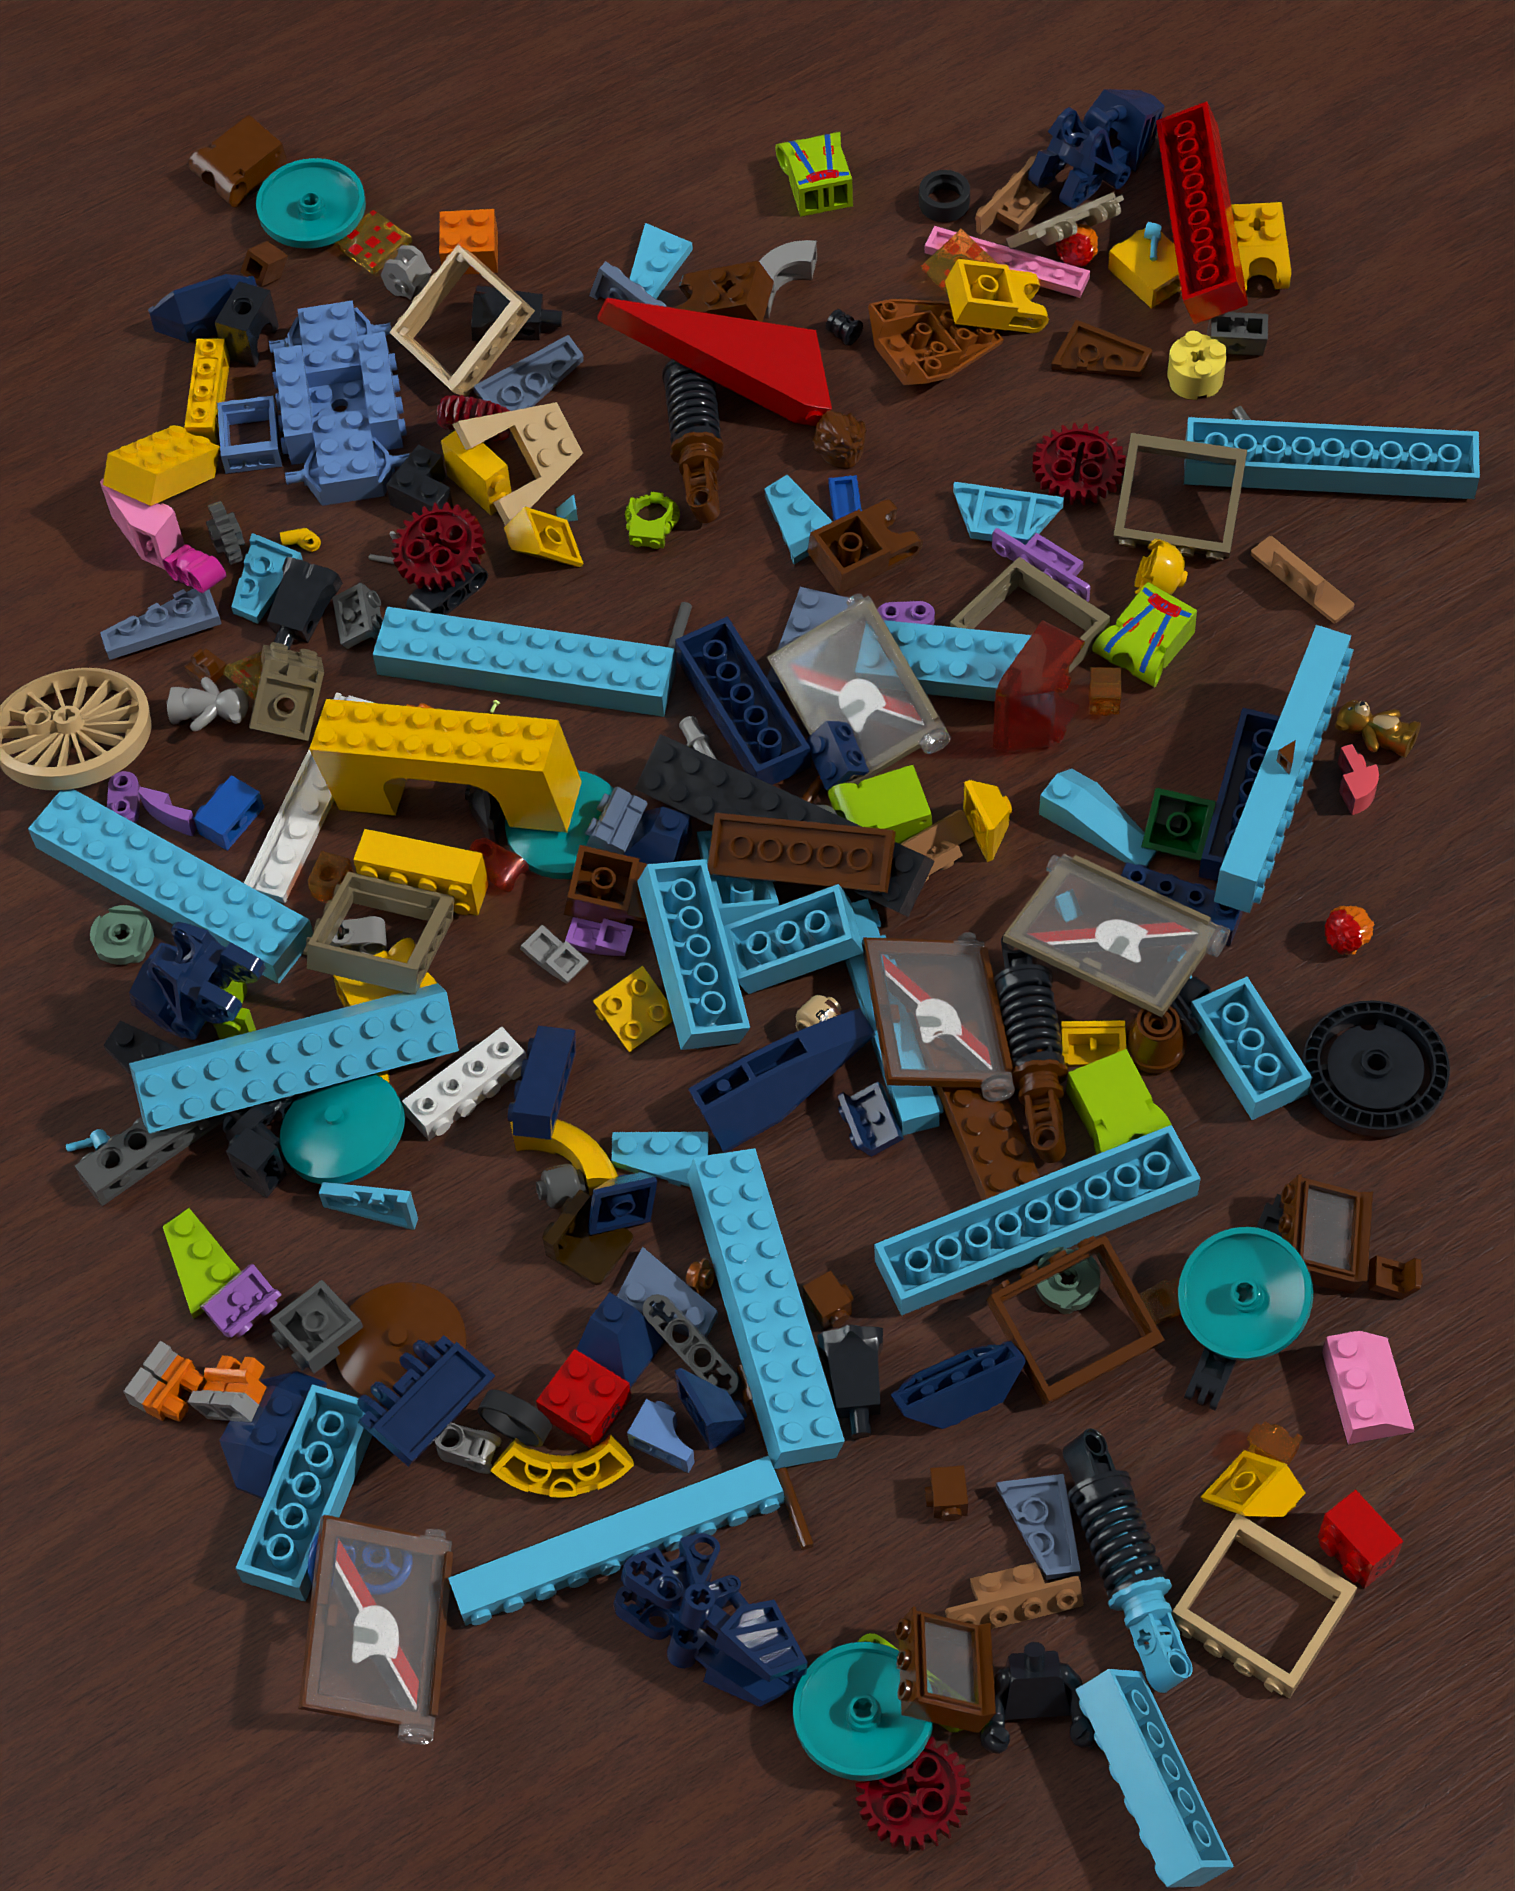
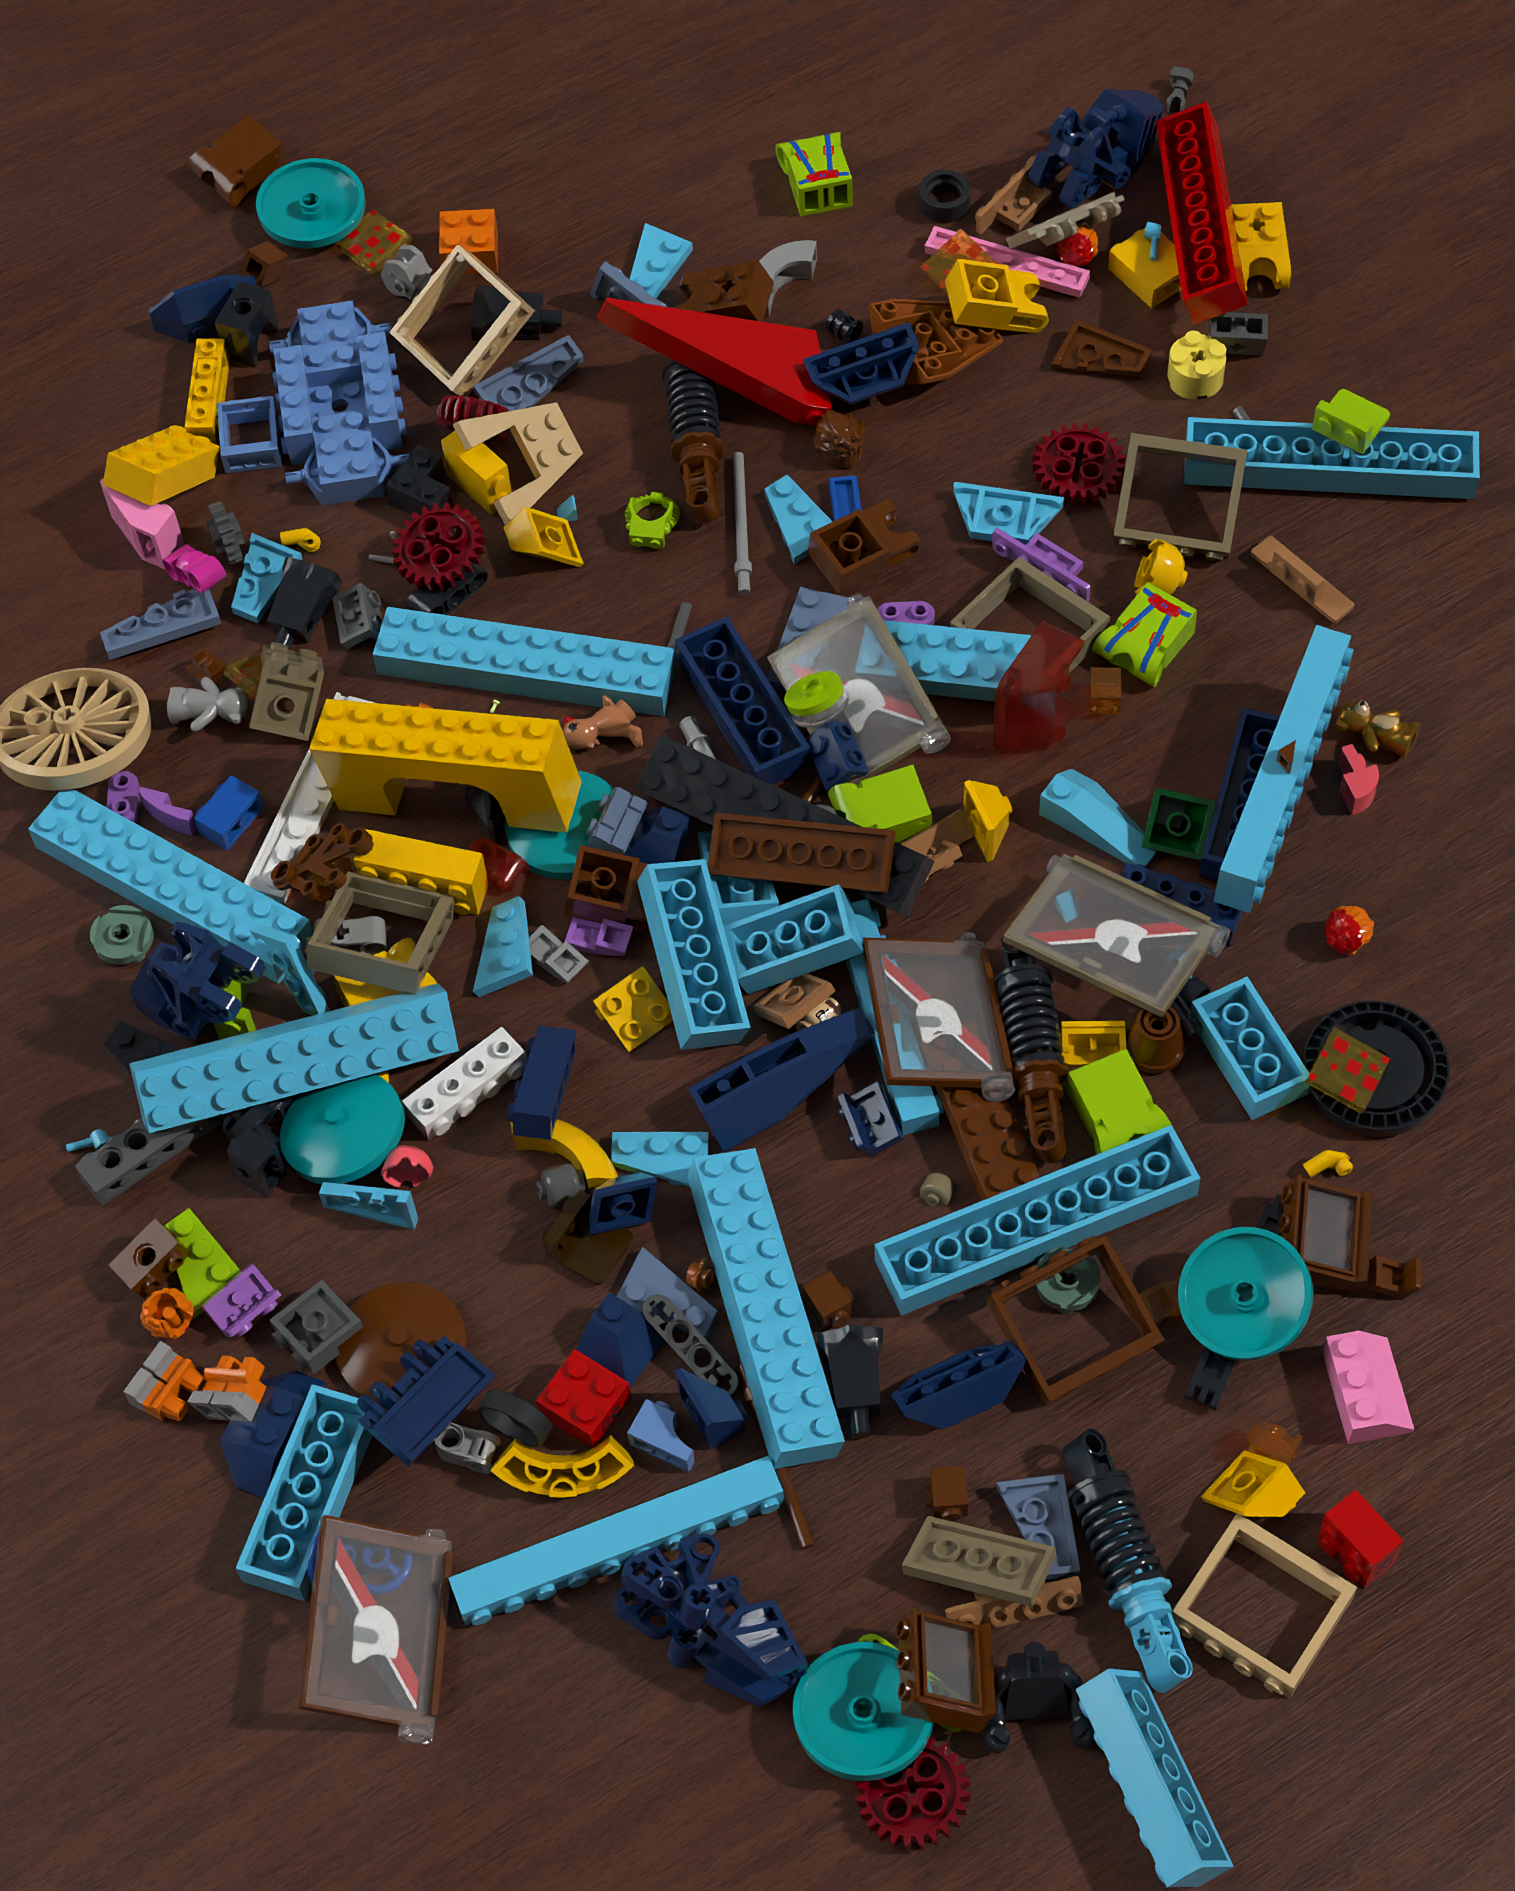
none -> reddish brown brick [109,1218,191,1299]
none -> orange piece [140,1288,194,1339]
none -> medium azure wing [250,924,330,1016]
none -> reddish brown plant [271,823,374,901]
none -> coral hair [380,1145,434,1188]
none -> medium azure wing [473,896,533,997]
none -> nougat animal [563,695,643,750]
none -> light grey bar [732,452,752,596]
none -> medium nougat tile [752,973,835,1029]
none -> lime piece [784,671,849,727]
none -> dark blue wedge [803,322,919,405]
none -> dark tan plate [902,1516,1056,1607]
none -> dark tan piece [920,1173,955,1207]
none -> dark grey piece [1166,66,1194,112]
none -> yellow arm [1302,1150,1353,1178]
none -> clear yellow tile [1305,1027,1391,1114]
none -> lime bracket [1312,389,1390,454]

